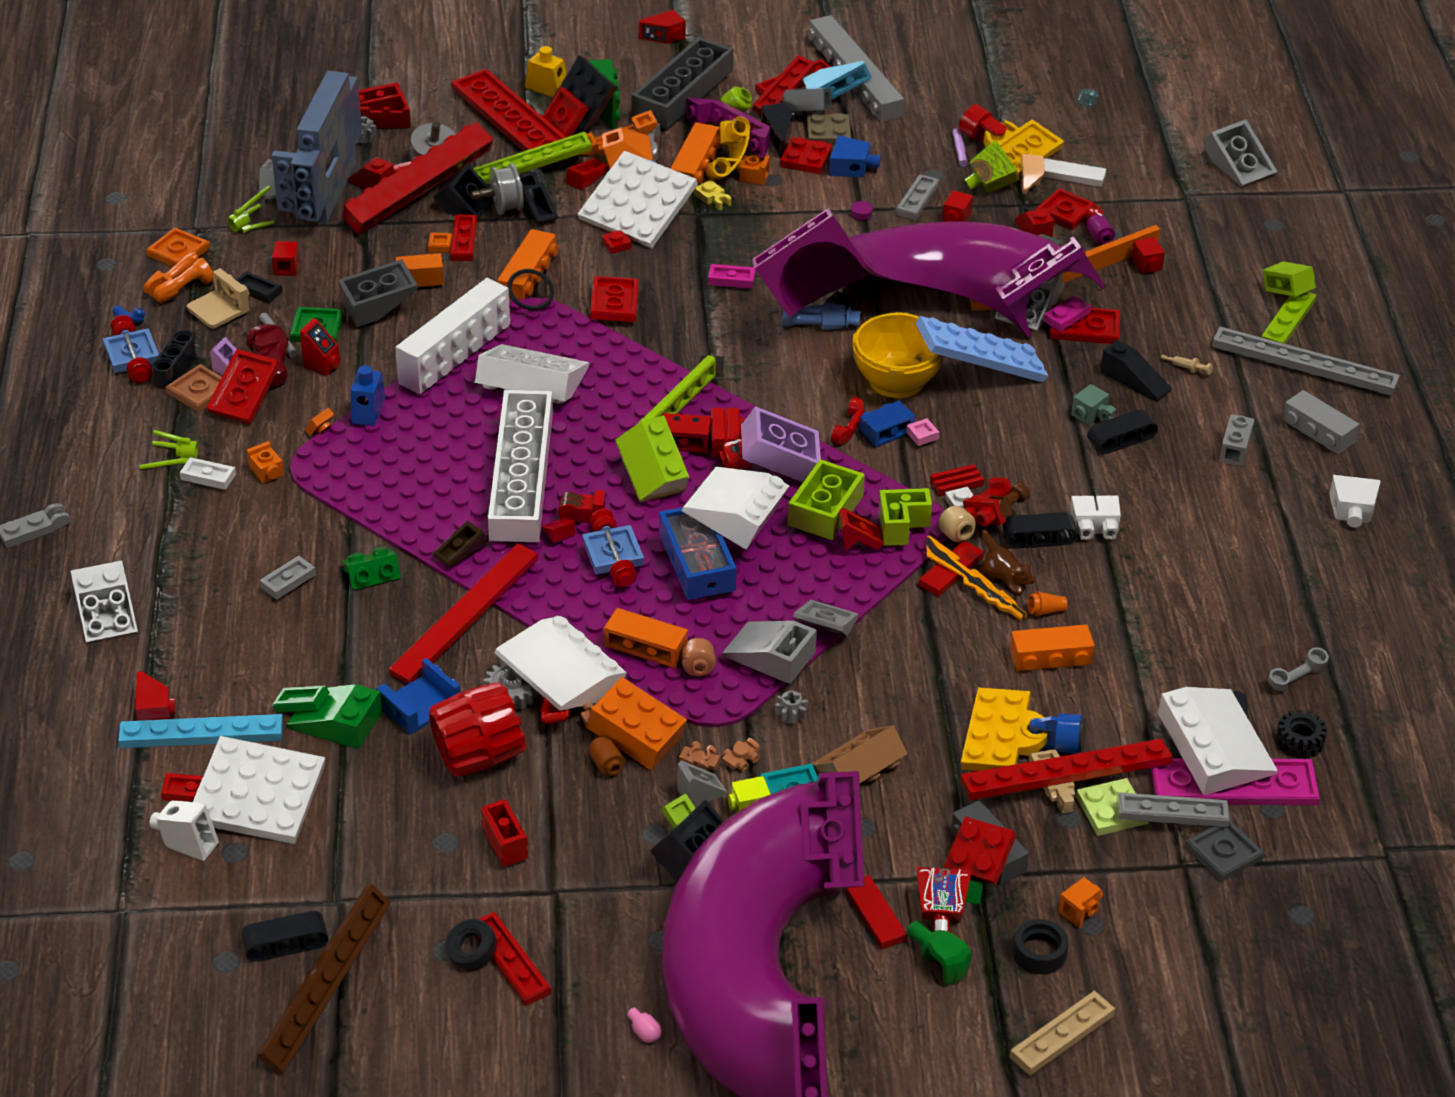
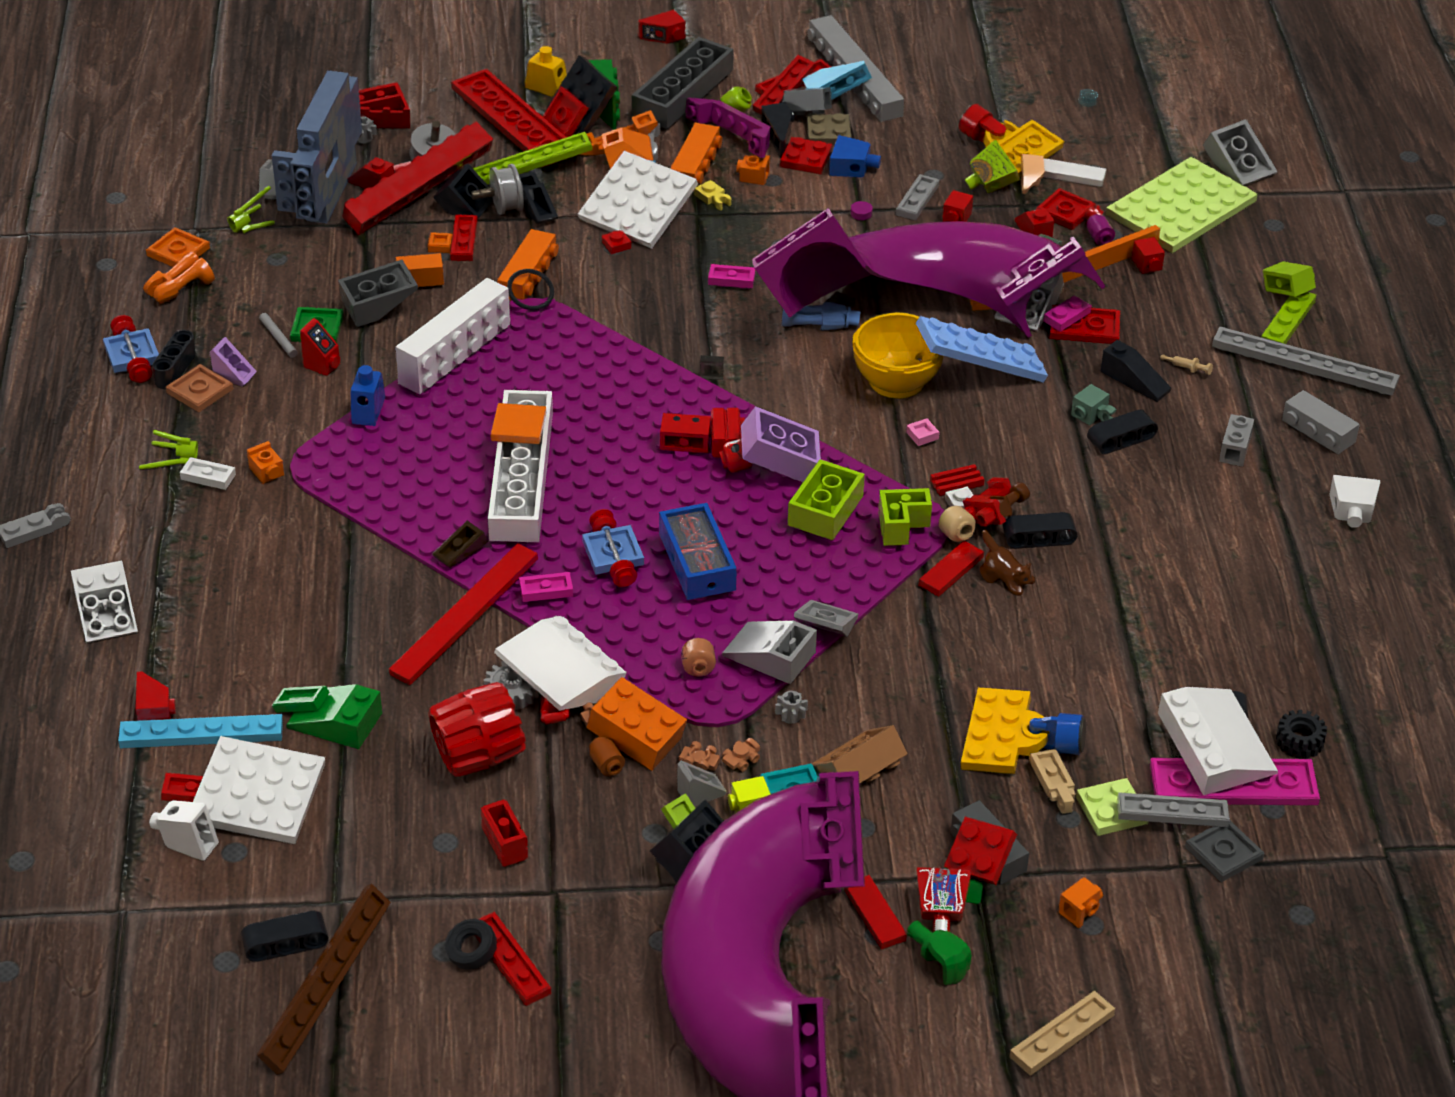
blue arm [112,305,146,324] -> none
tan bracket [187,268,250,328] -> none
red plate [206,349,280,424] -> none
black tile [236,271,283,304] -> none
dark red animal [246,324,289,388] -> none
light grey plate [260,556,316,599] -> none
red brick [272,241,300,276] -> none
orange plate [304,408,334,437] -> none
green bracket [342,547,401,590] -> none
blue panel [376,658,461,735] -> none
white slope [475,344,589,403] -> none
red slope [541,518,575,543] -> none
red leg [558,490,605,523] -> none
red slope [566,158,610,190] -> none
red tile [590,276,639,322] -> none
orange brick [604,608,688,668] -> none
lime slope [615,415,689,503] -> none
bright pink cylinder [627,1007,661,1043] -> none
lime tile [640,355,716,422] -> none
white slope [681,467,789,550] -> none
yellow panel [706,116,750,181] -> none
red bar [831,397,864,445] -> none
red slope [839,507,884,552] -> none
blue brick [859,400,915,448] -> none
light orange sword [926,536,1027,621] -> none
lavender piece [952,128,968,167] -> none
red plate [960,739,1173,801] -> none
orange brick [1010,624,1095,671] -> none
black tyre [1013,919,1068,975] -> none
orange cone [1027,591,1067,617] -> none
white hips [1069,496,1121,540] -> none
light grey bar [1268,647,1329,692] -> none
none -> orange tile [491,403,546,444]
none -> dark pink plate [519,572,573,602]
none -> yellowish green plate [1106,157,1258,253]

